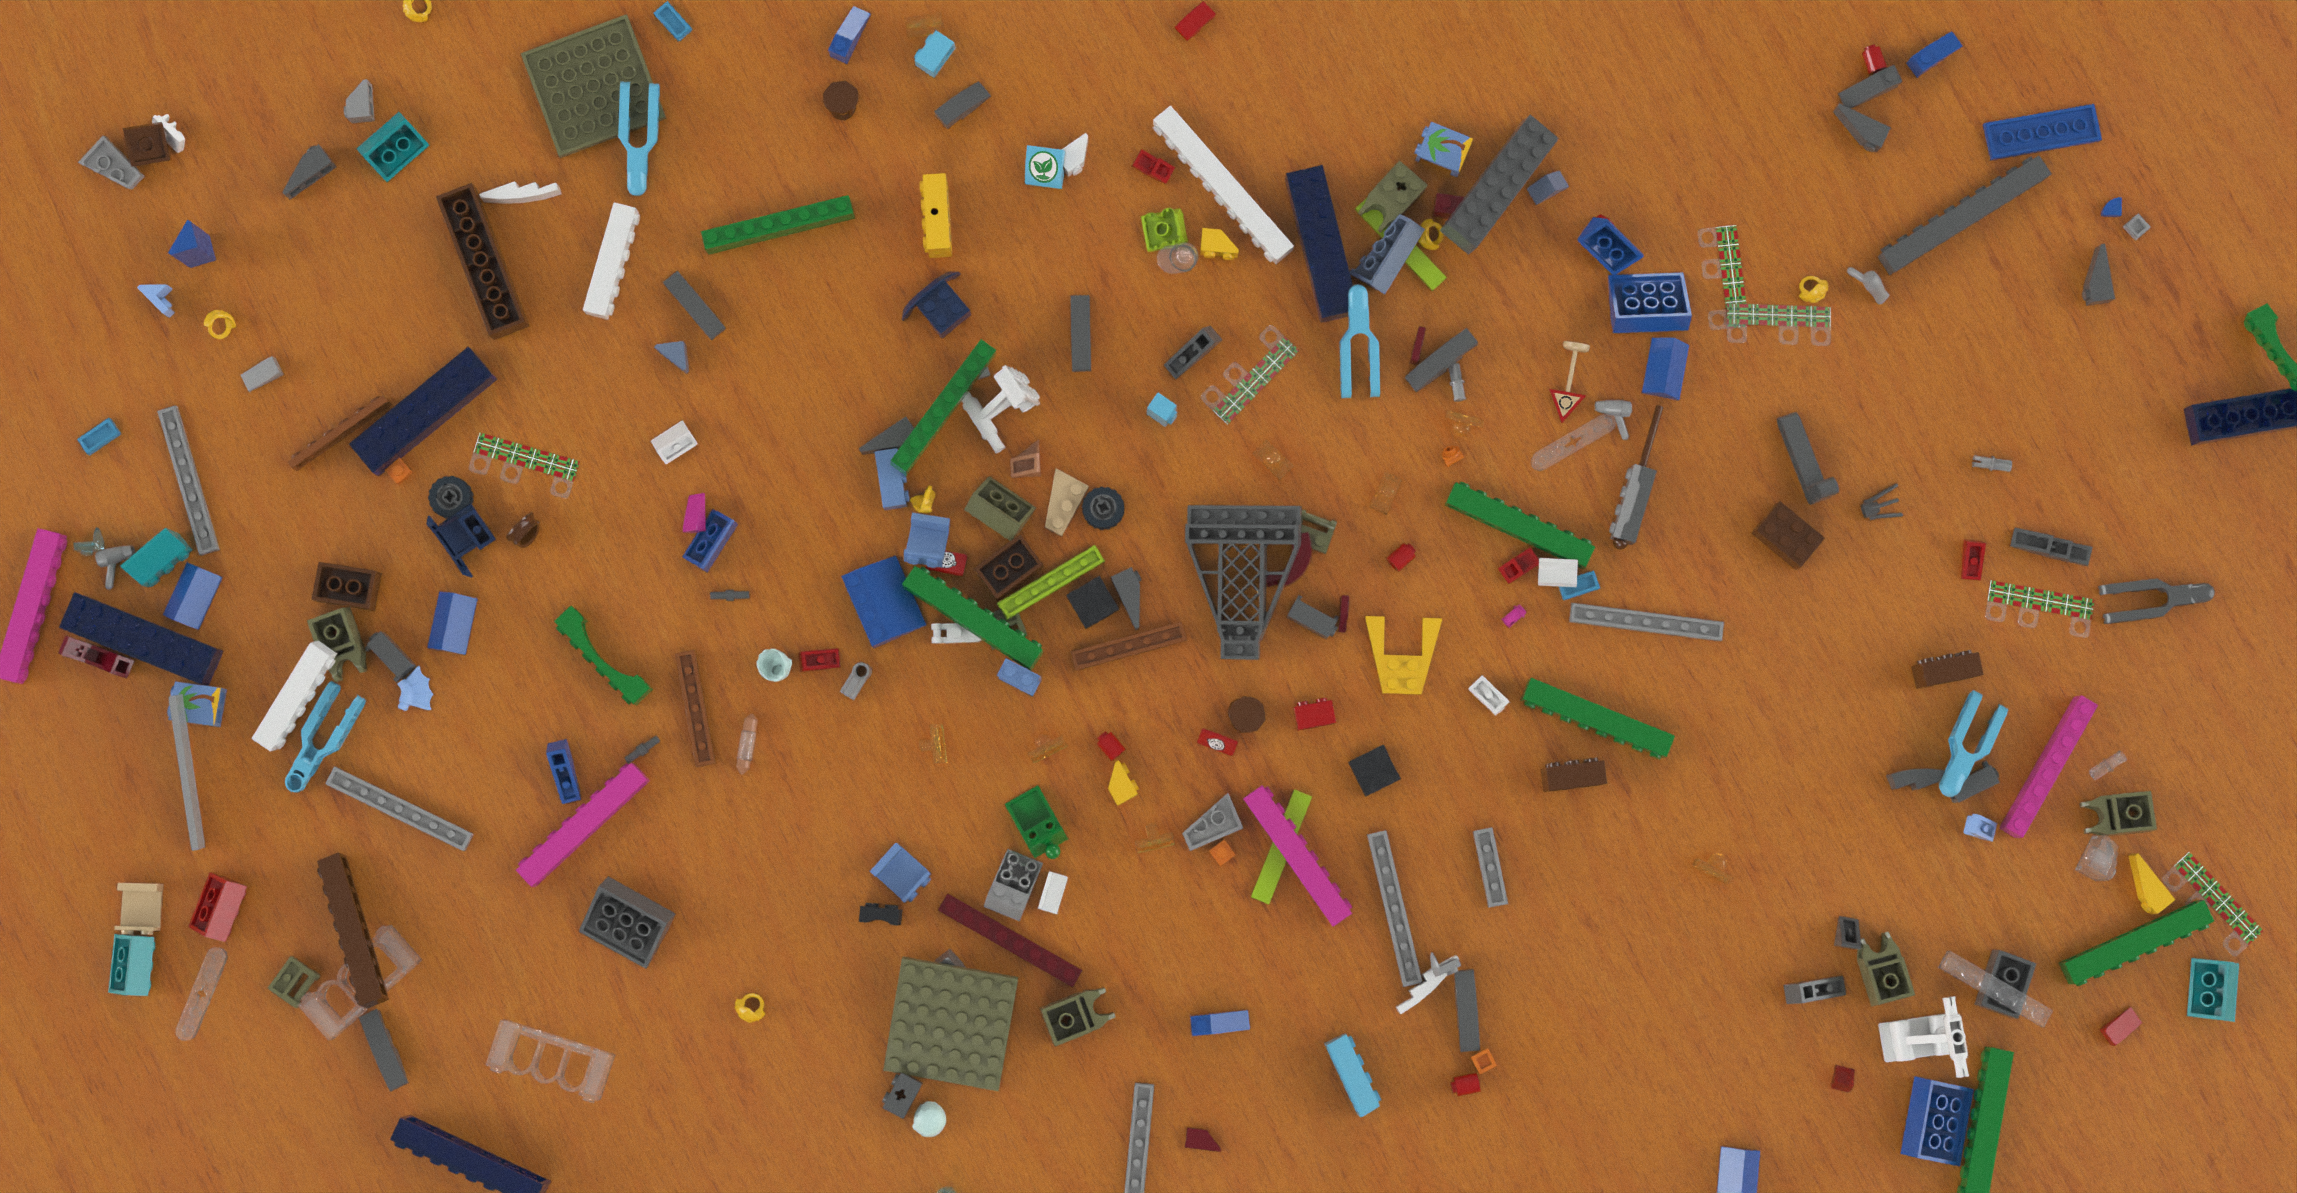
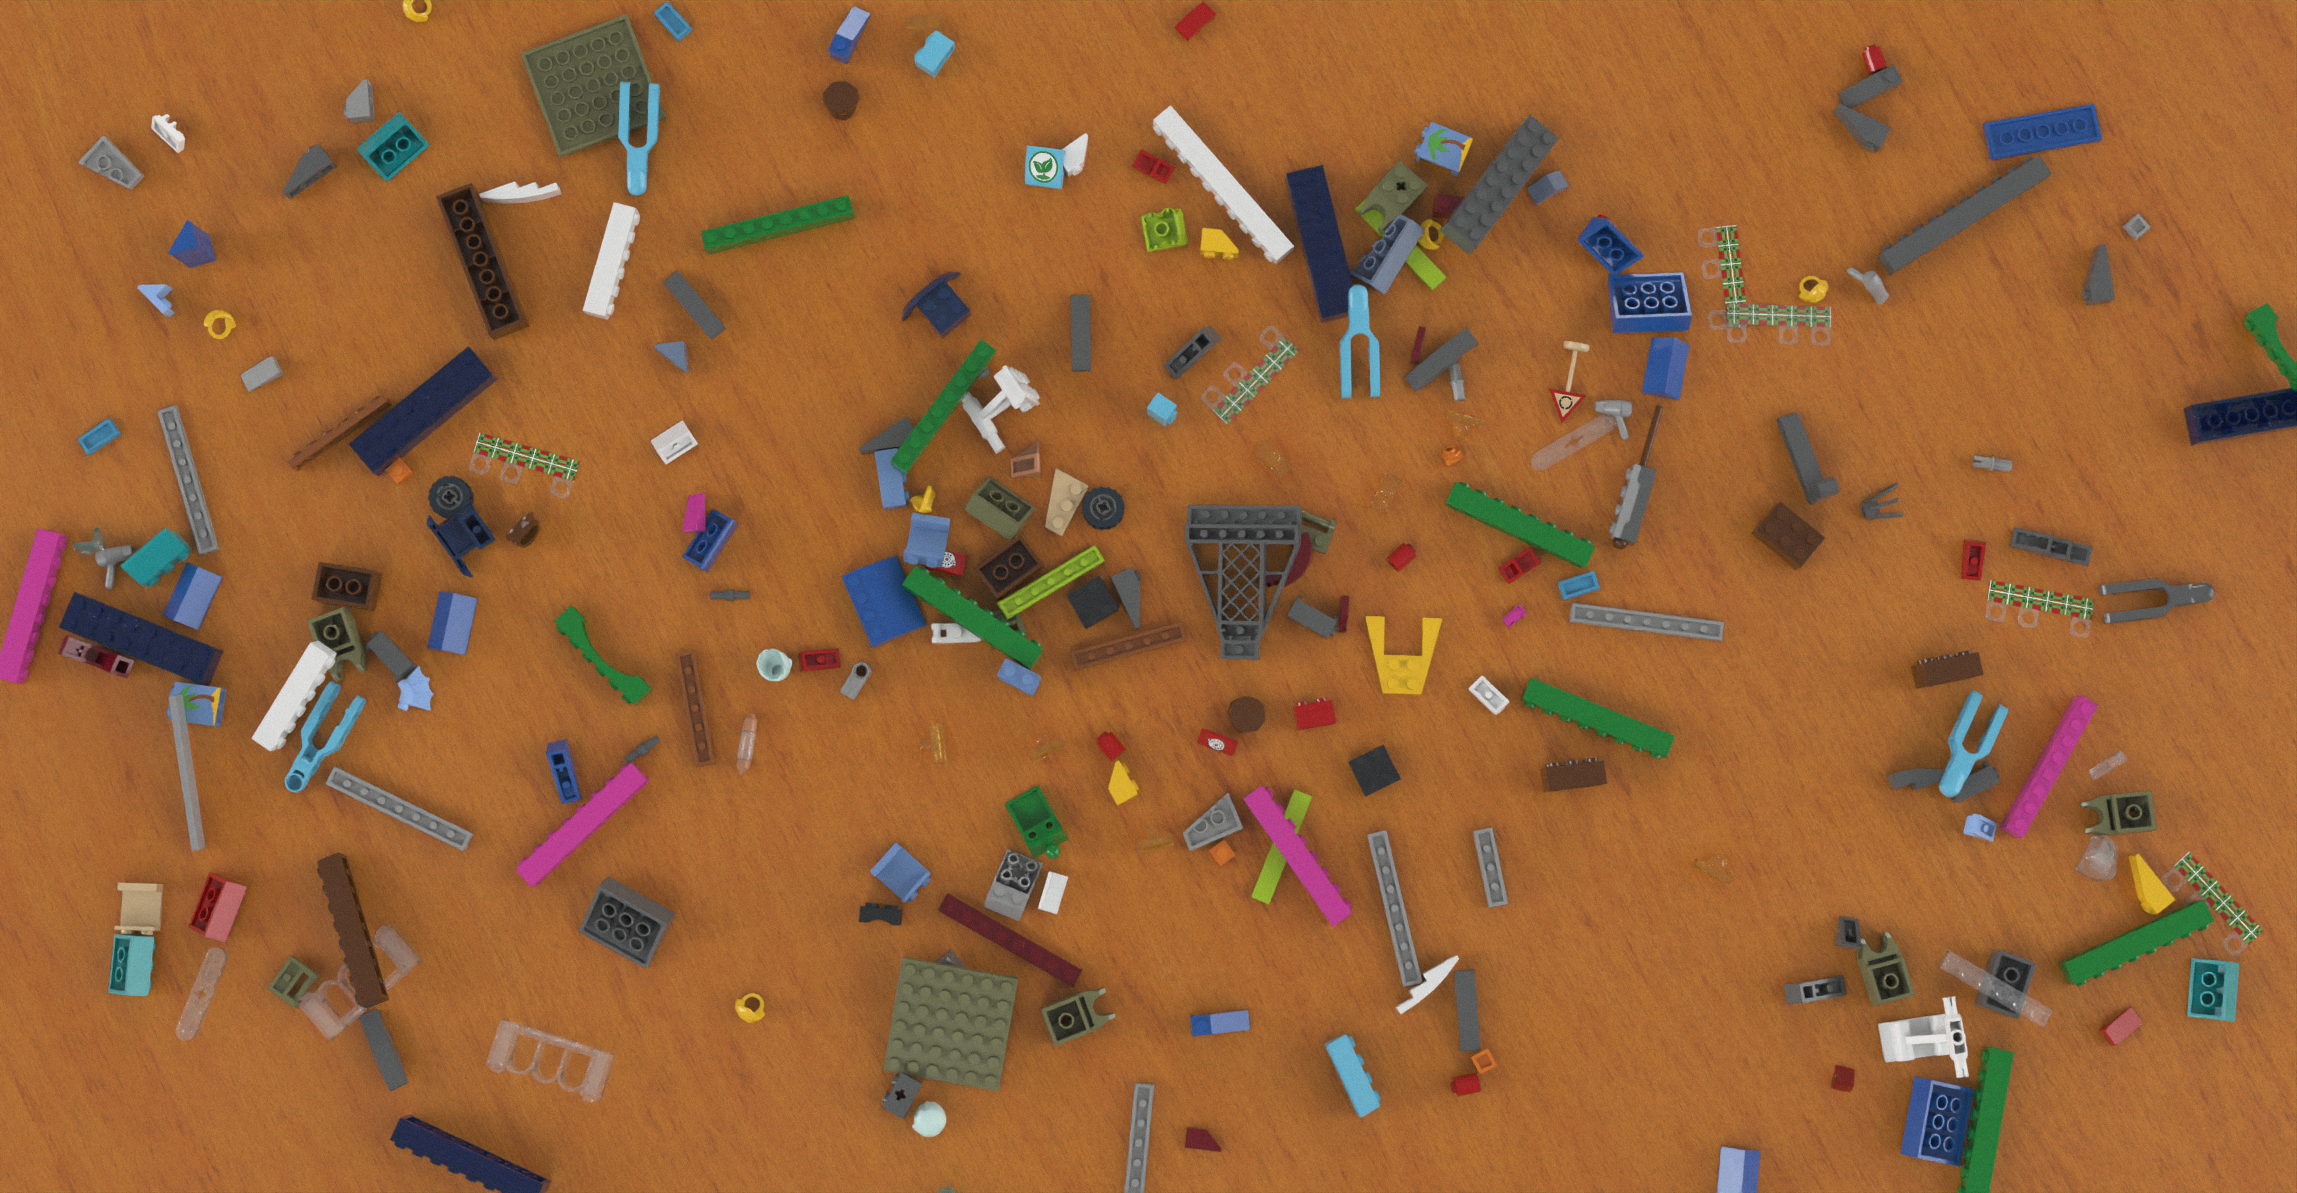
reddish brown tile [122,122,170,167] -> none
yellow brick [920,173,952,258] -> none
dark grey slope [934,82,991,129] -> none
clear cap [1157,242,1199,274] -> none
light grey plate [1430,952,1461,977] -> none
white panel [1538,558,1578,587] -> none
blue slope [1906,31,1963,78] -> none
blue tile [2101,197,2122,217] -> none

